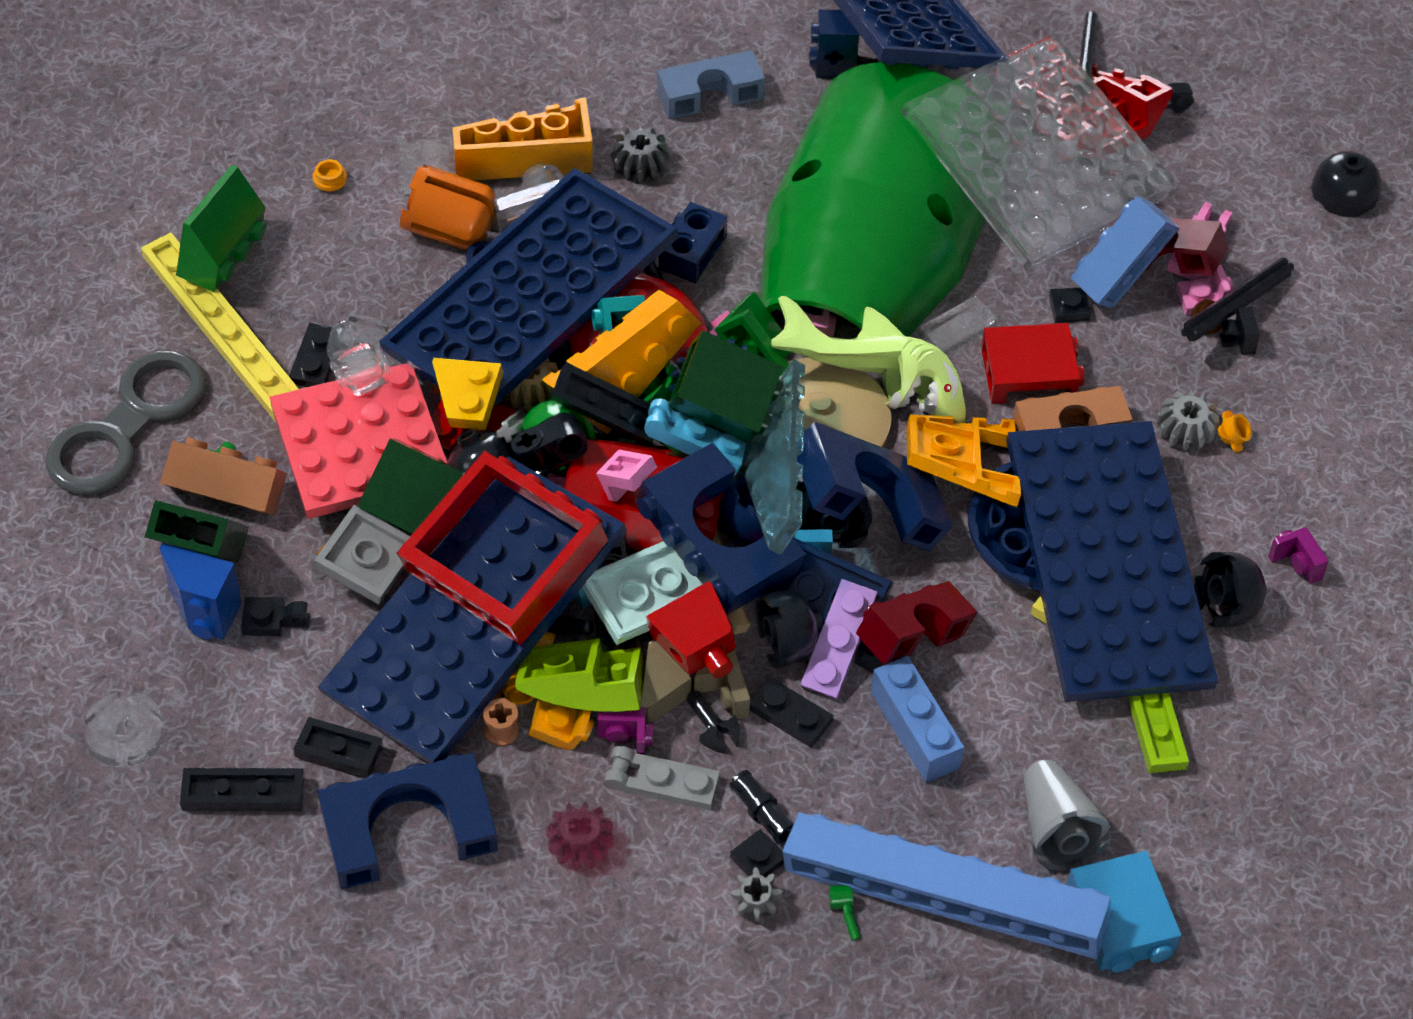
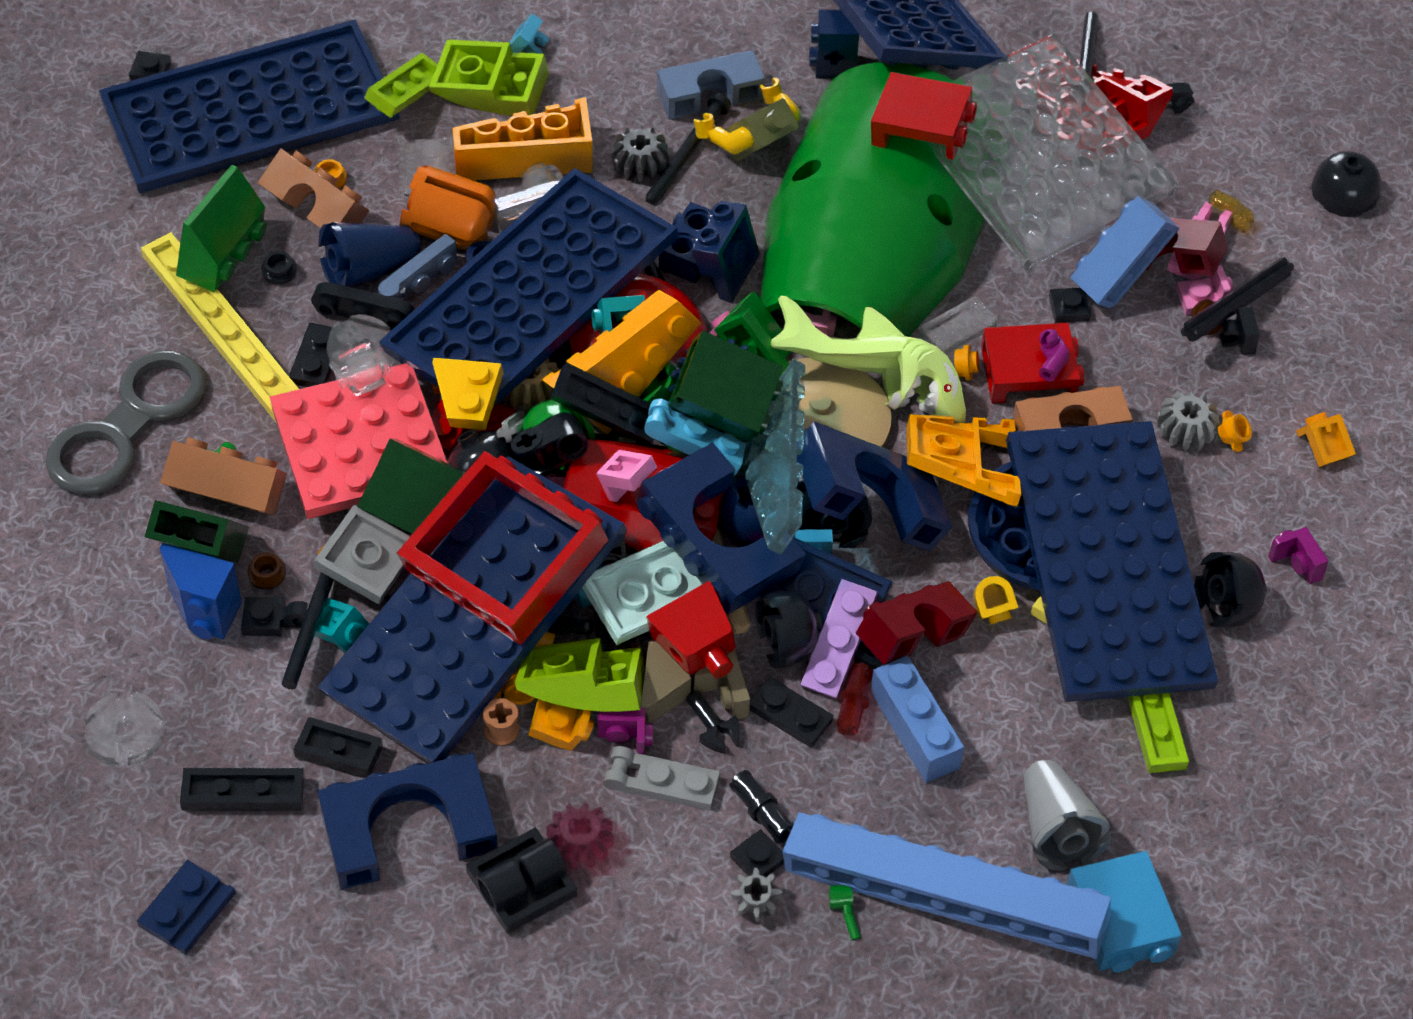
none -> dark blue plate [99,19,400,193]
none -> black plate [129,50,172,81]
none -> dark blue plate [137,859,236,955]
none -> reddish brown plate [248,552,286,589]
none -> nougat arch [257,148,370,228]
none -> black plate [261,251,297,284]
none -> black bar [281,572,334,690]
none -> black plate [311,282,415,331]
none -> teal bracket [315,598,370,654]
none -> dark blue cone [318,222,421,288]
none -> lime plate [364,52,438,118]
none -> sand blue plate [378,233,457,301]
none -> lime slope [429,39,549,116]
none -> black plate [466,827,577,934]
none -> medium azure tile [509,13,549,54]
none -> black bar [646,92,732,205]
none -> dark blue plate [692,201,760,303]
none -> torso [693,78,801,162]
none -> clear red axle [836,663,873,736]
none -> red panel [871,72,977,160]
none -> light orange plate [954,344,980,380]
none -> yellow plate [973,576,1018,625]
none -> magenta arm [1039,329,1069,382]
none -> clear yellow arm [1208,189,1255,232]
none -> light orange bracket [1296,412,1356,467]

